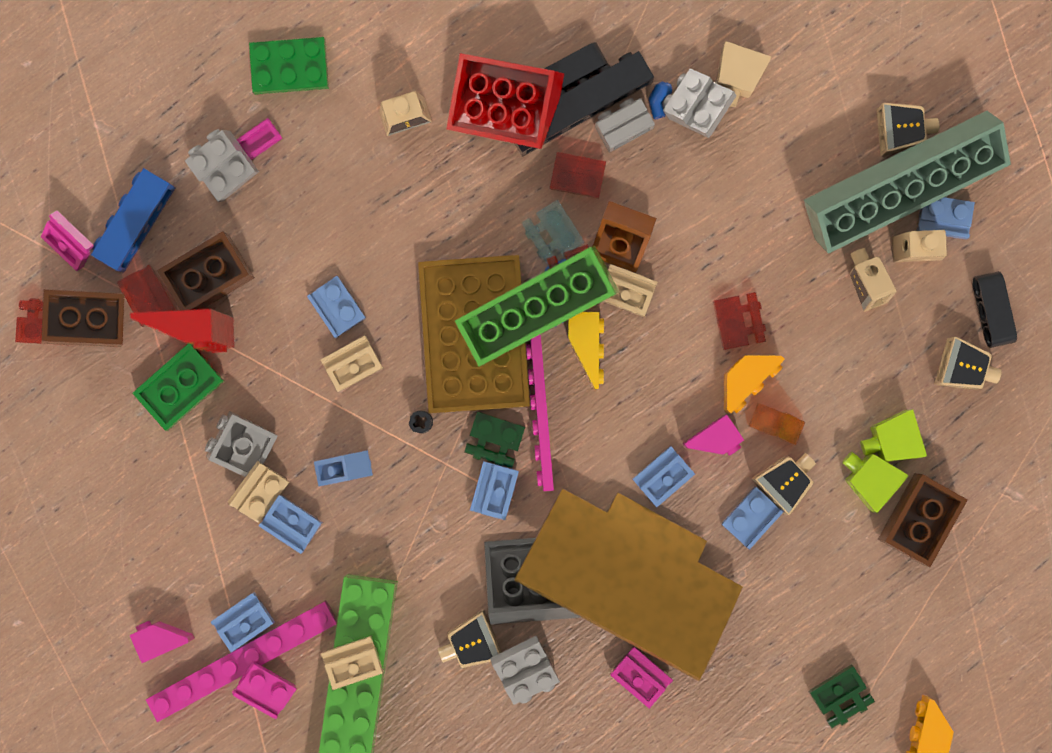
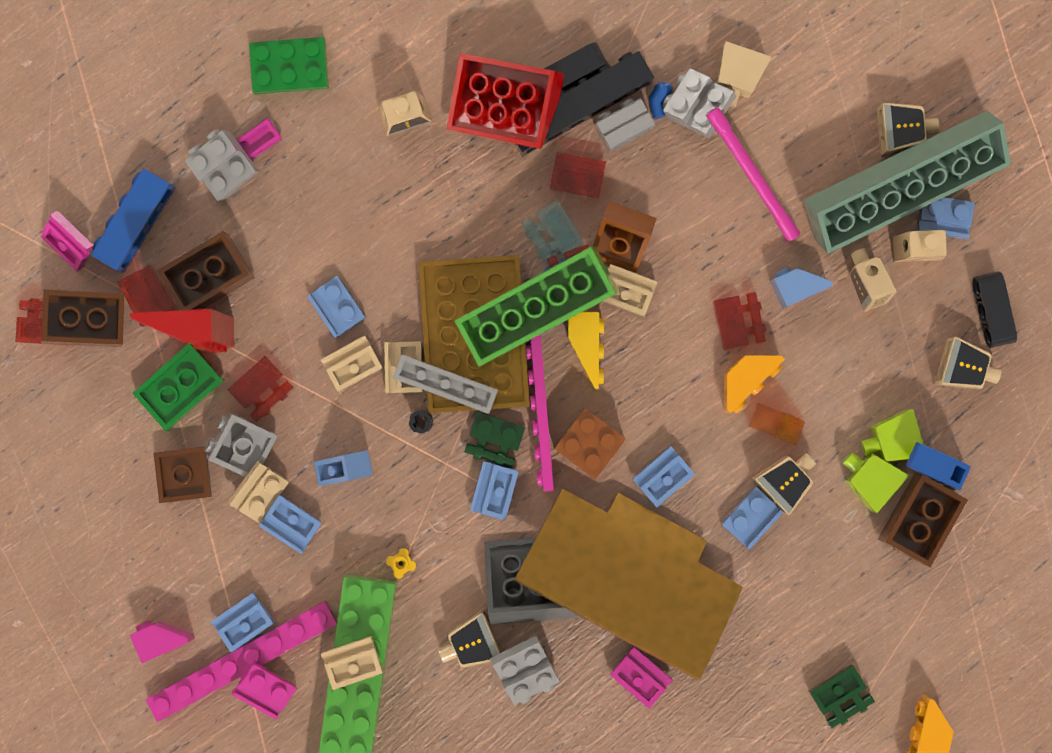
dark pink slope [682,415,744,456] -> none
none -> reddish brown plate [153,446,212,503]
none -> clear red plate [228,356,294,422]
none -> tan plate [384,341,423,393]
none -> yellow plate [386,548,416,579]
none -> light grey plate [393,355,498,414]
none -> dark orange brick [554,408,626,480]
none -> dark pink piece [706,106,800,241]
none -> medium blue slope [770,267,833,309]
none -> blue slope [906,442,971,490]

